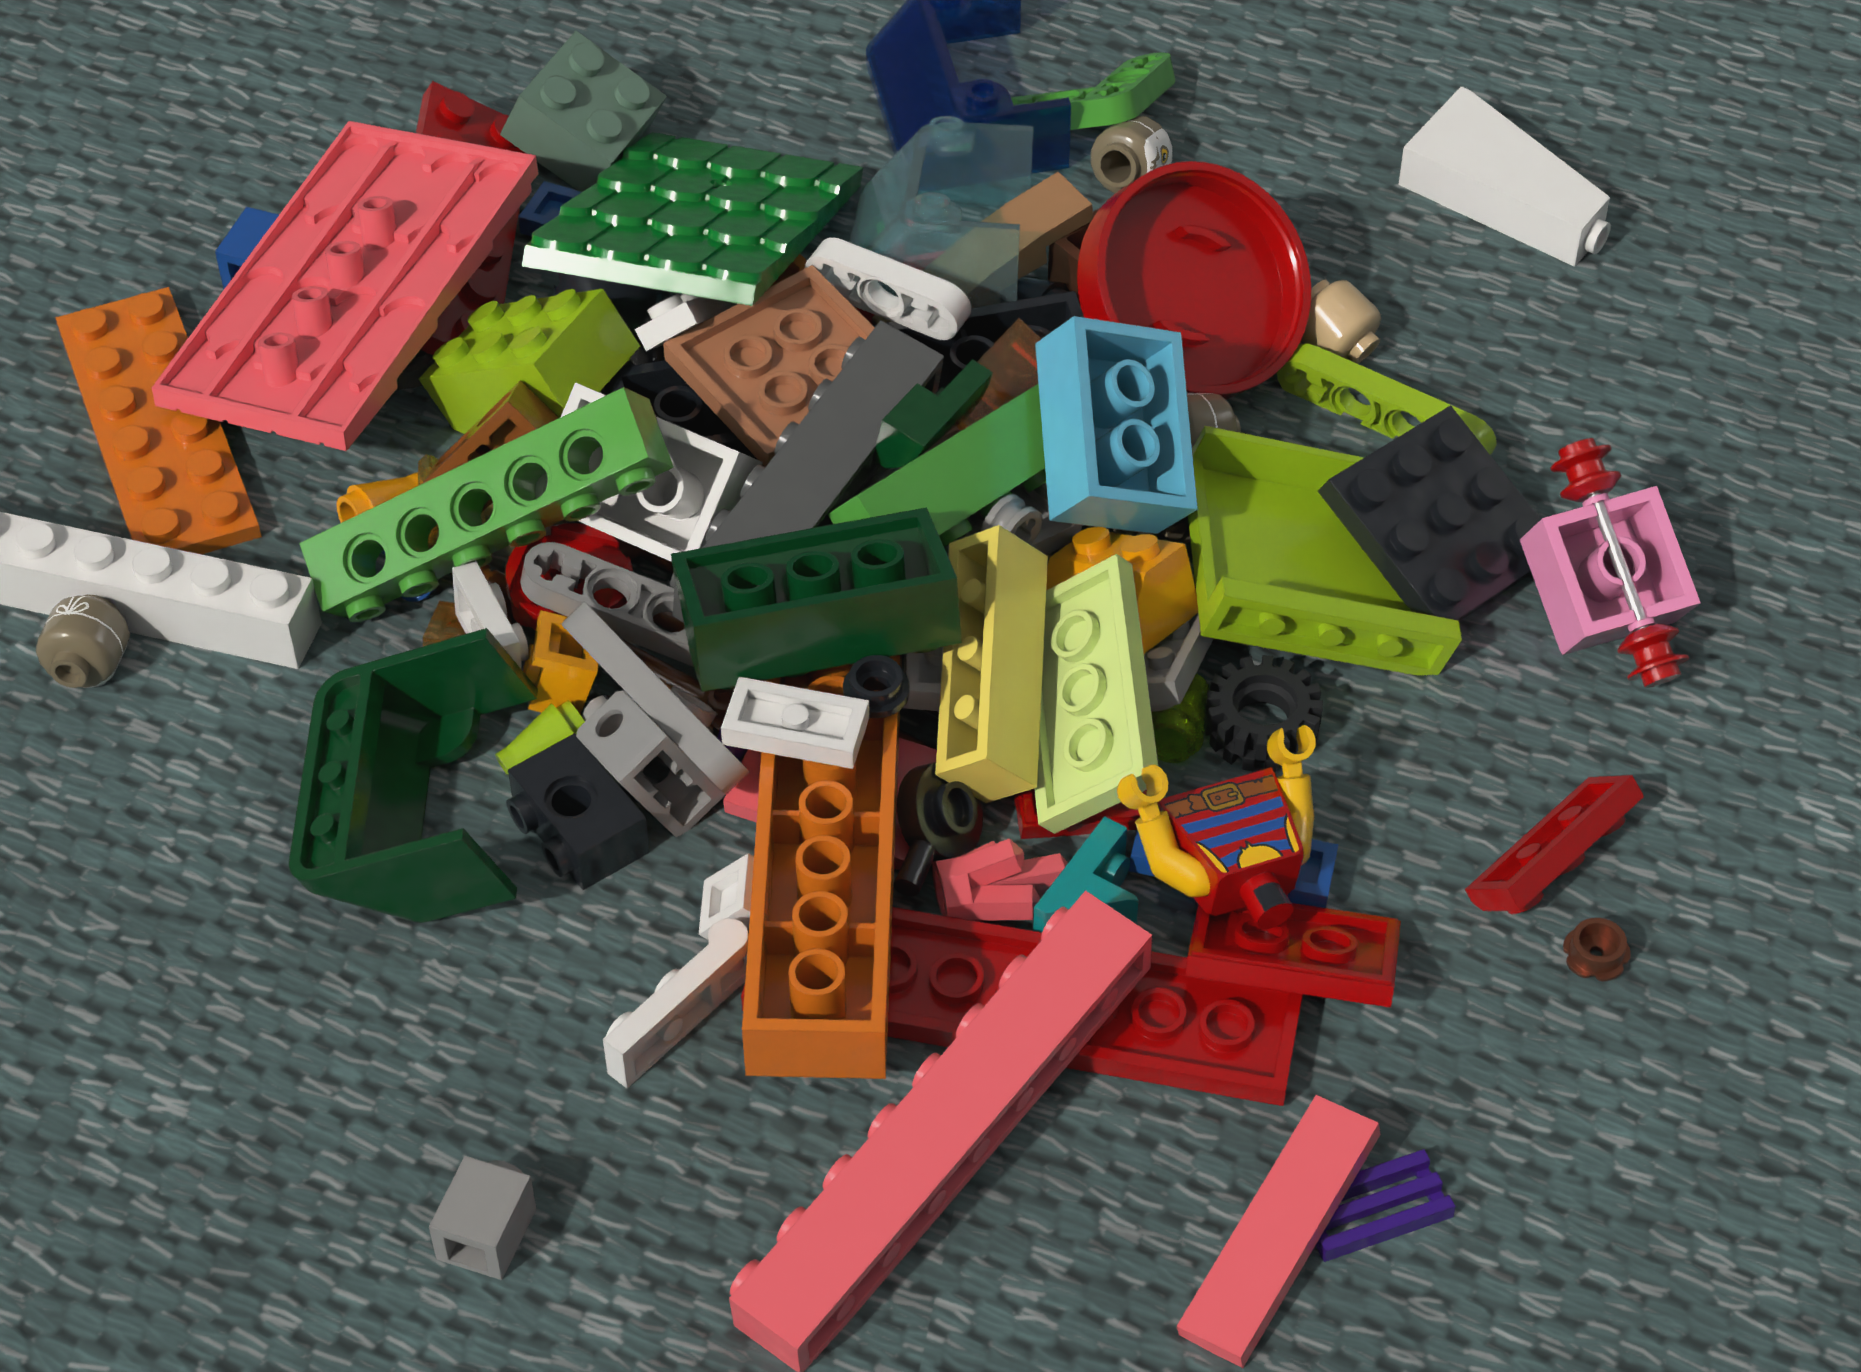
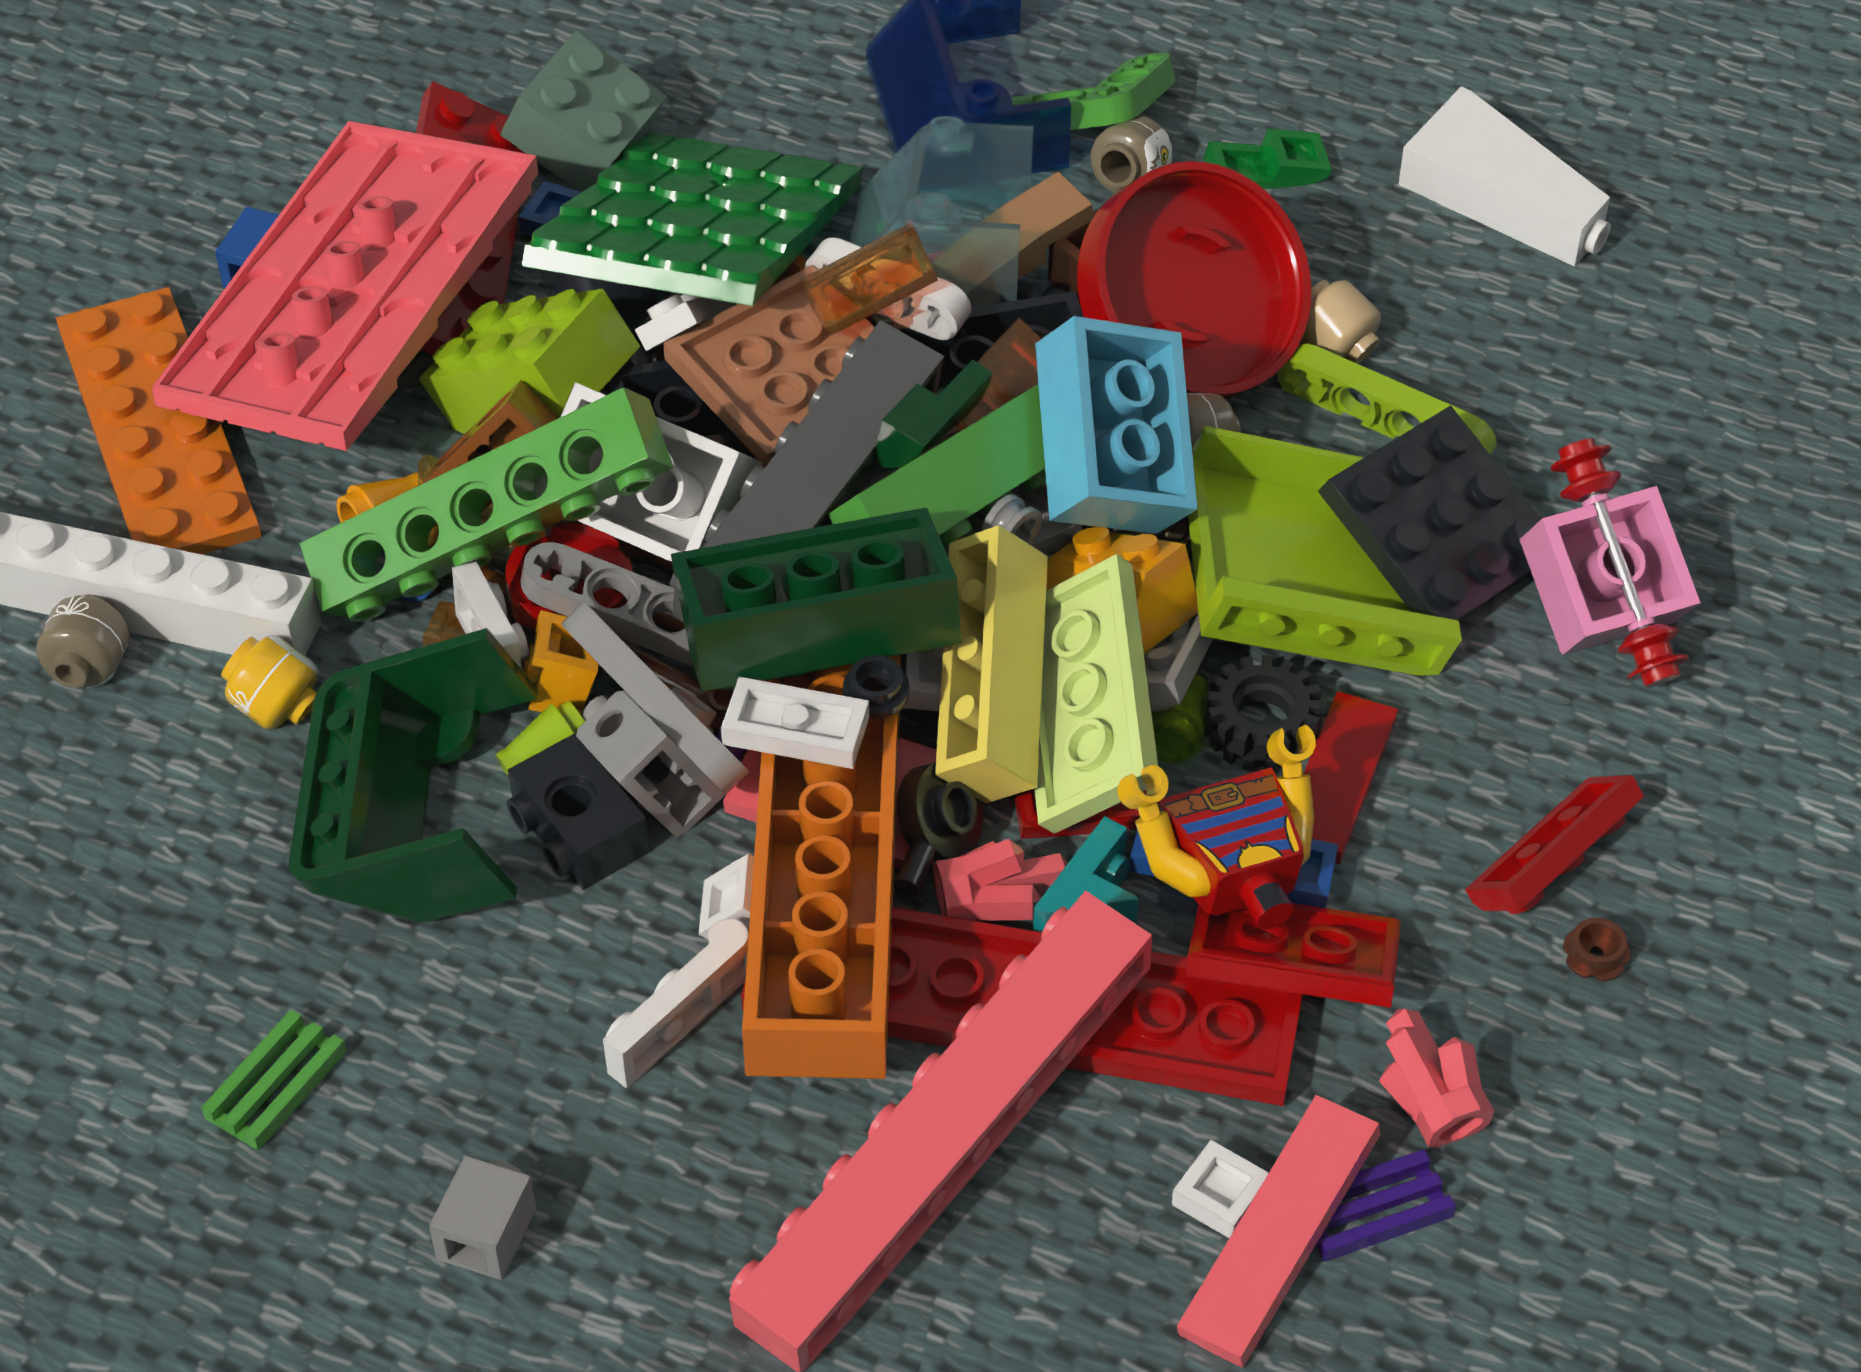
none -> bright green tile [201,1009,347,1150]
none -> yellow head [221,635,318,729]
none -> clear orange brick [801,223,938,336]
none -> white plate [1172,1140,1268,1238]
none -> green slope [1203,128,1332,190]
none -> red tile [1303,691,1398,864]
none -> coral rock [1379,1009,1494,1148]

